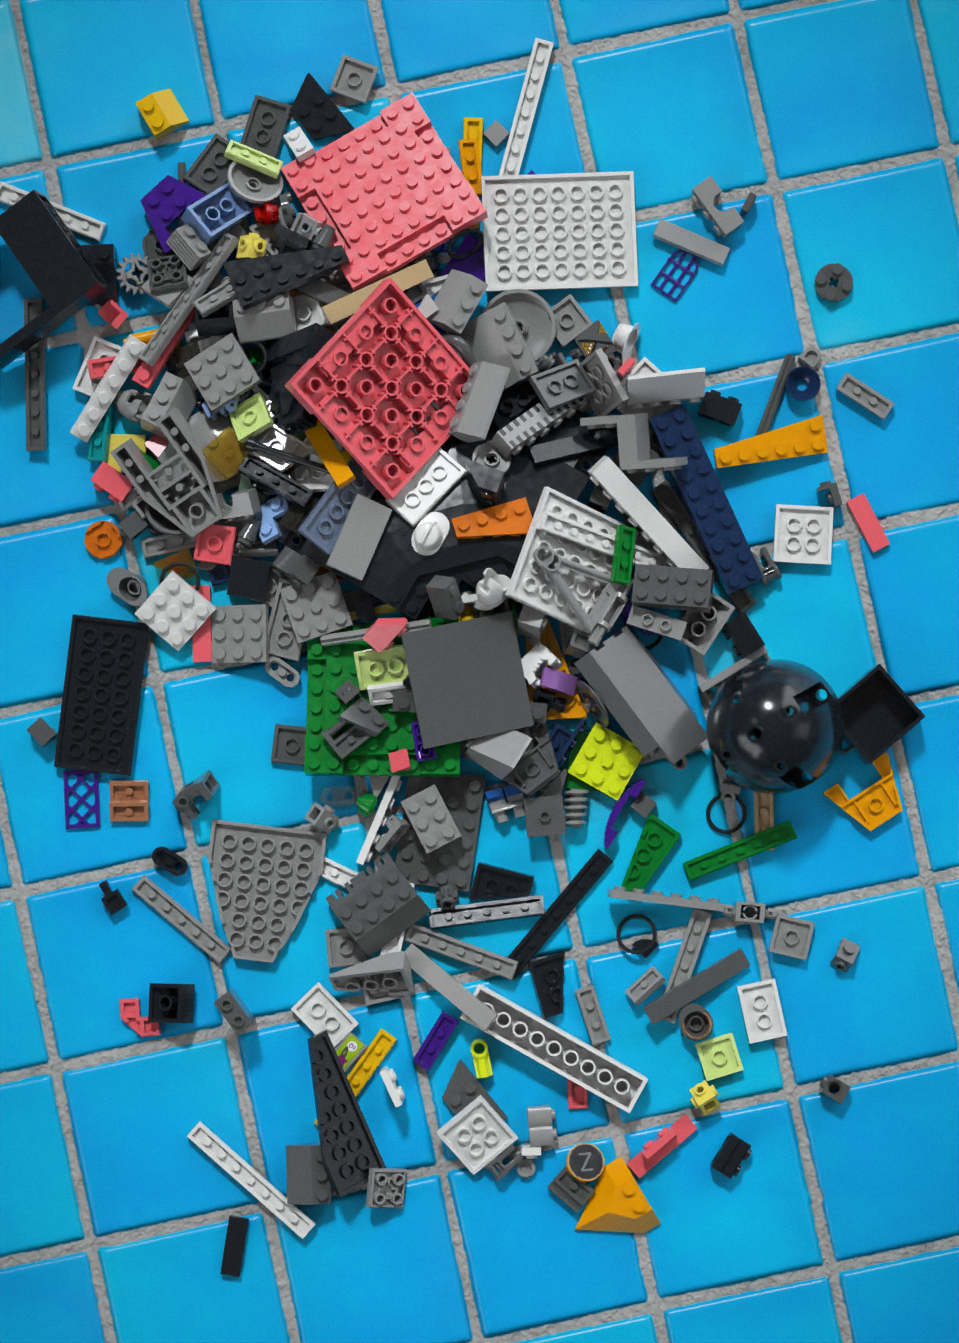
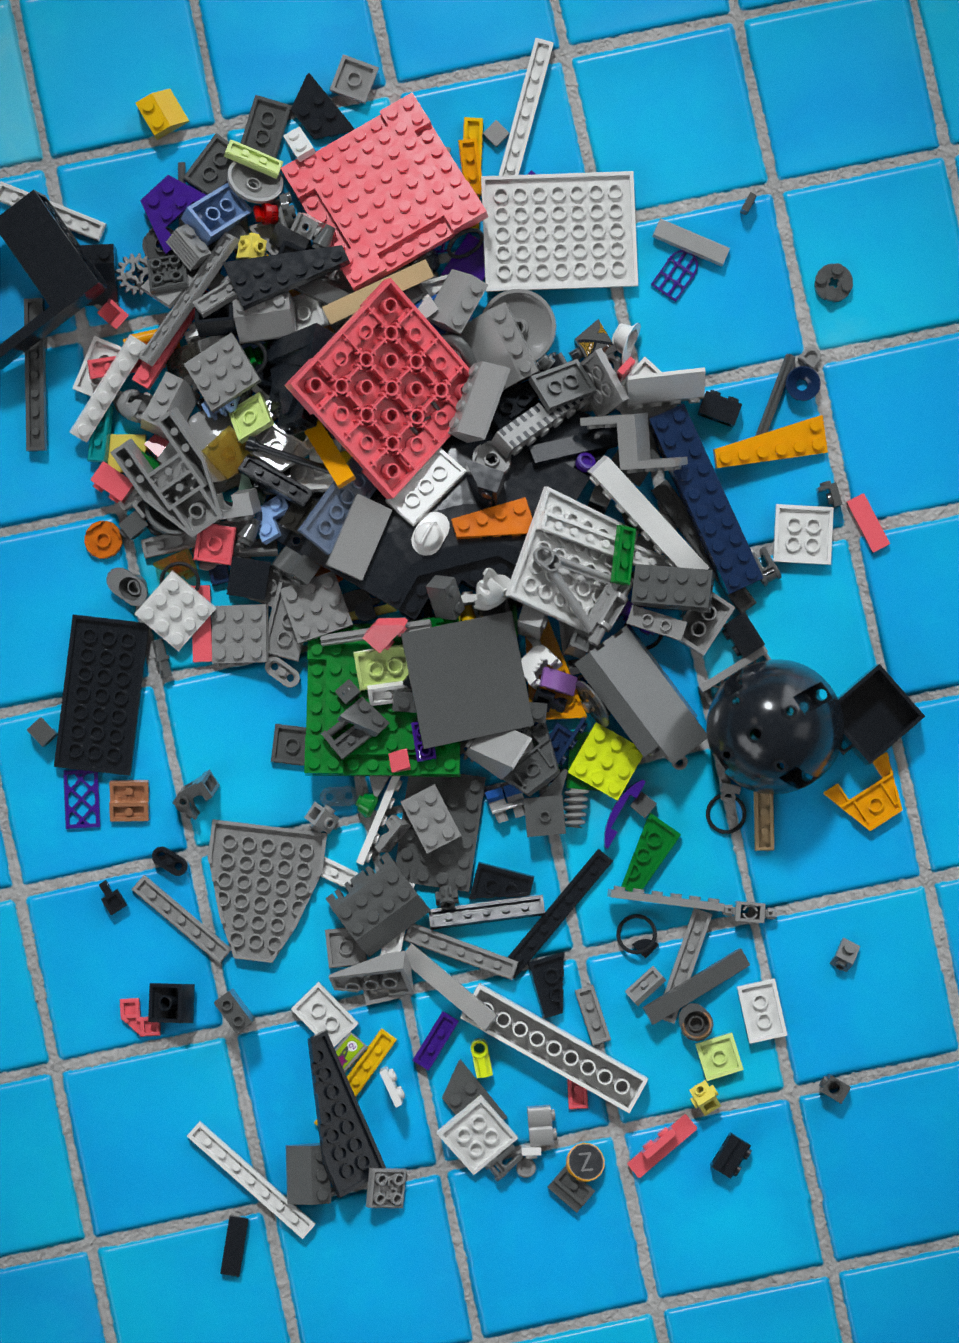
light grey plate [552,294,593,348] -> none
light orange wedge [575,1156,661,1233] -> none
green tile [683,820,797,881] -> none
light grey arch [691,176,744,239] -> none
light grey plate [768,914,815,960] -> none
light grey plate [836,372,895,420] -> none
none -> dark grey pin [151,638,173,678]
none -> dark purple tile [575,452,596,473]

